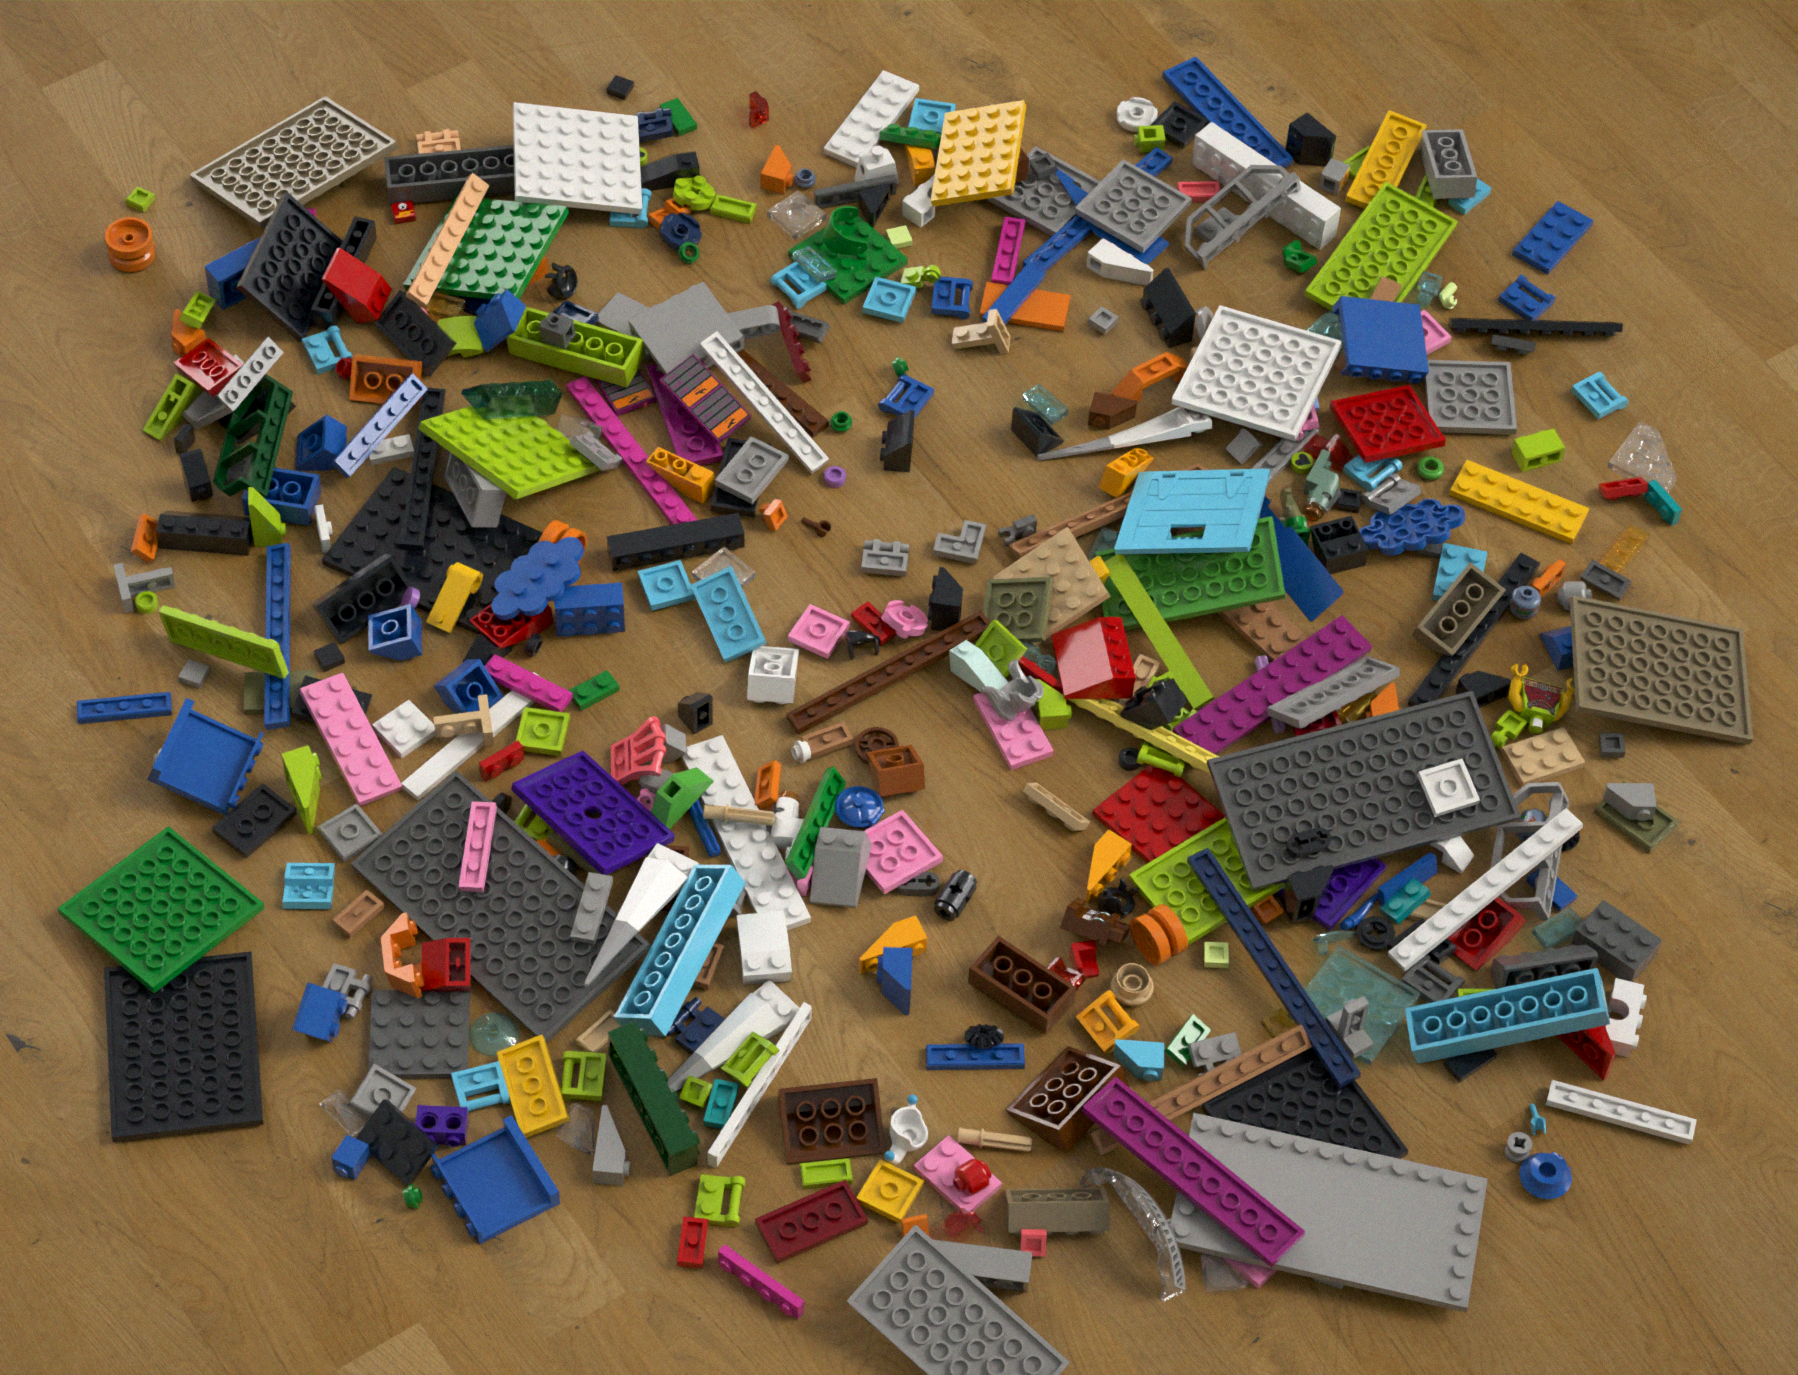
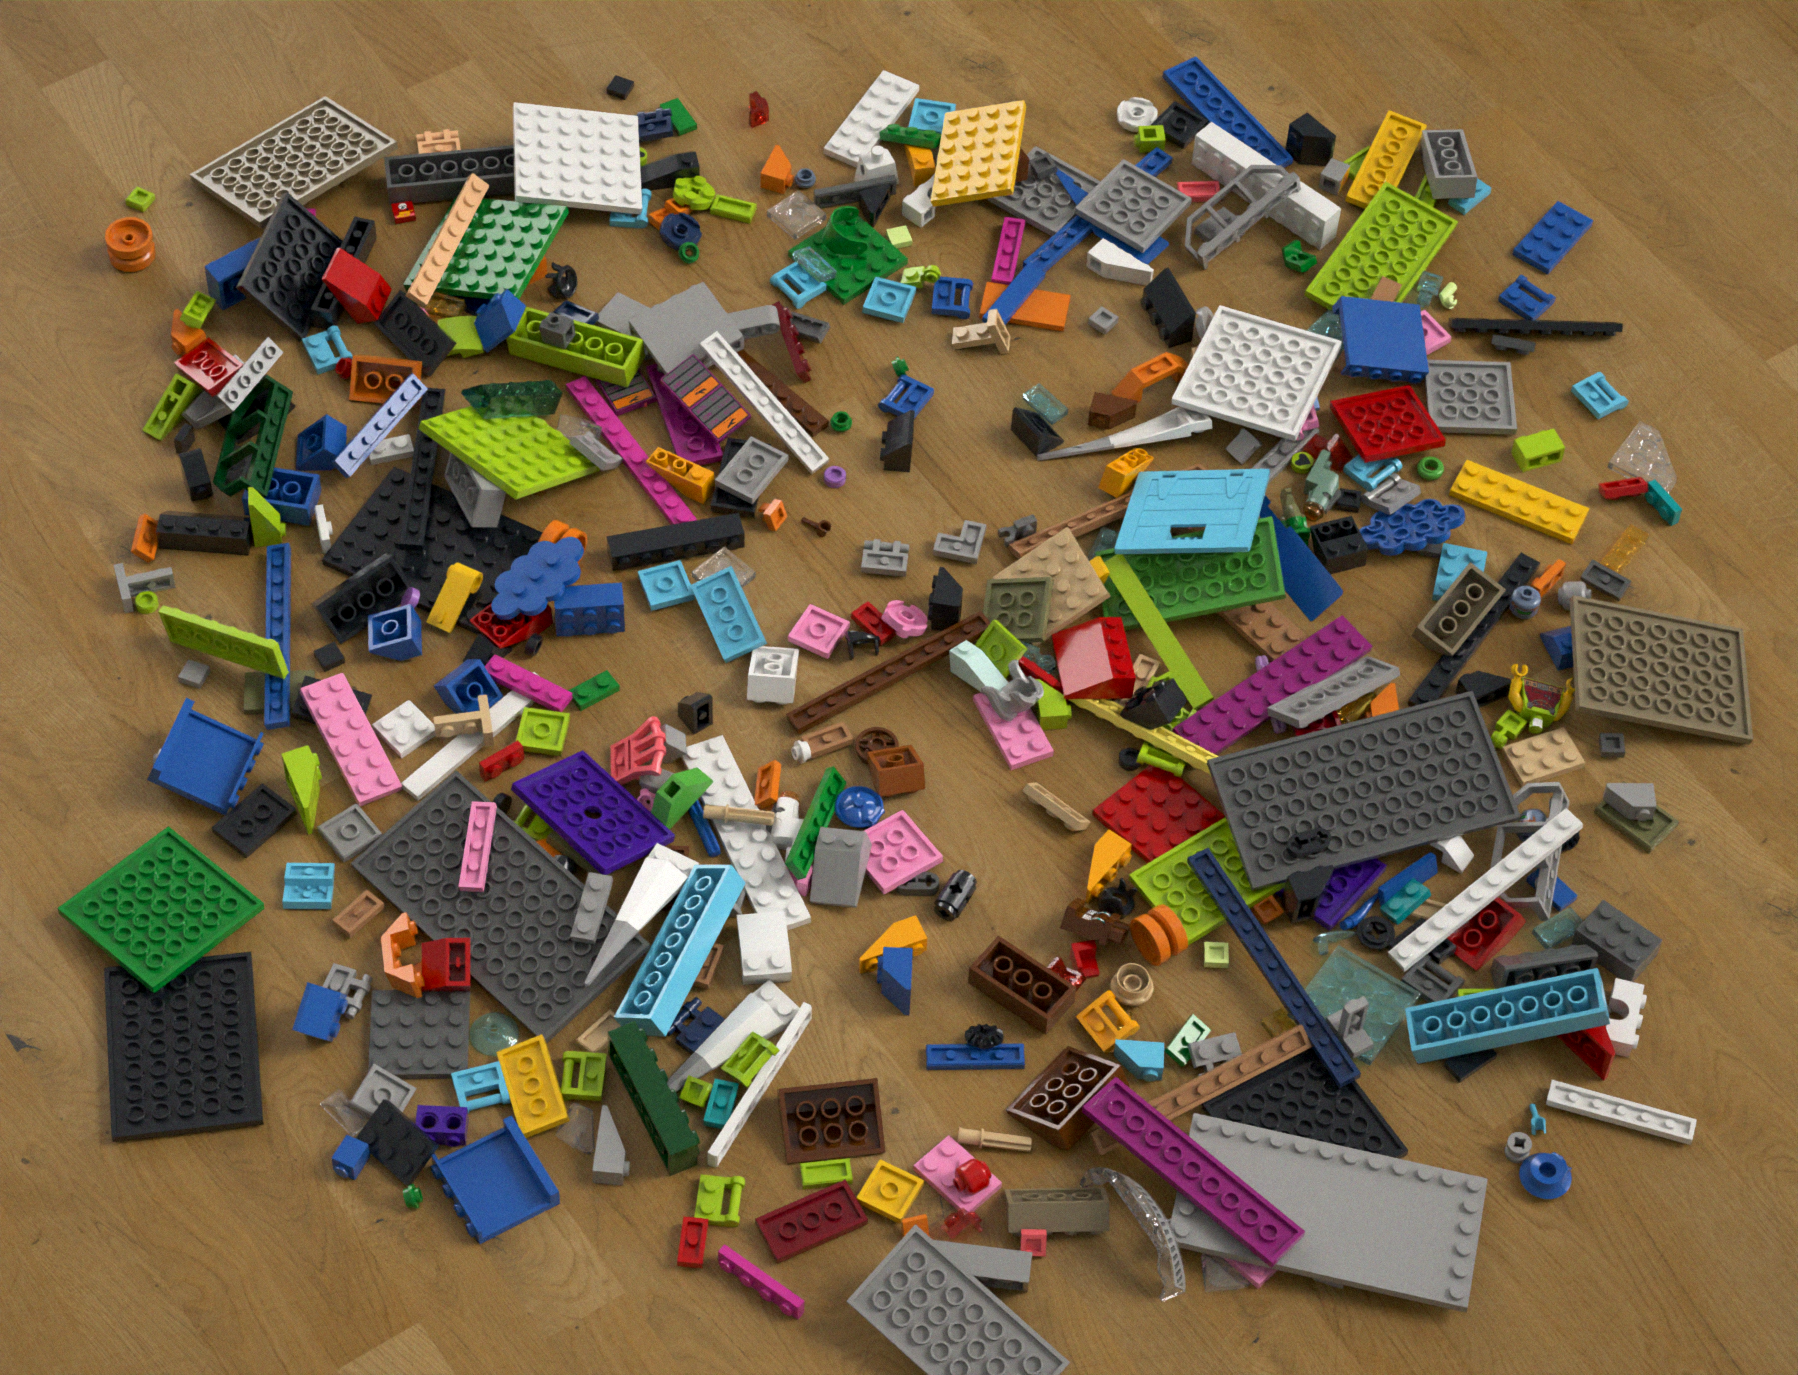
blue tile [77,692,172,724] -> none
white piece [884,1094,928,1166] -> none
white plate [1417,759,1480,817] -> none

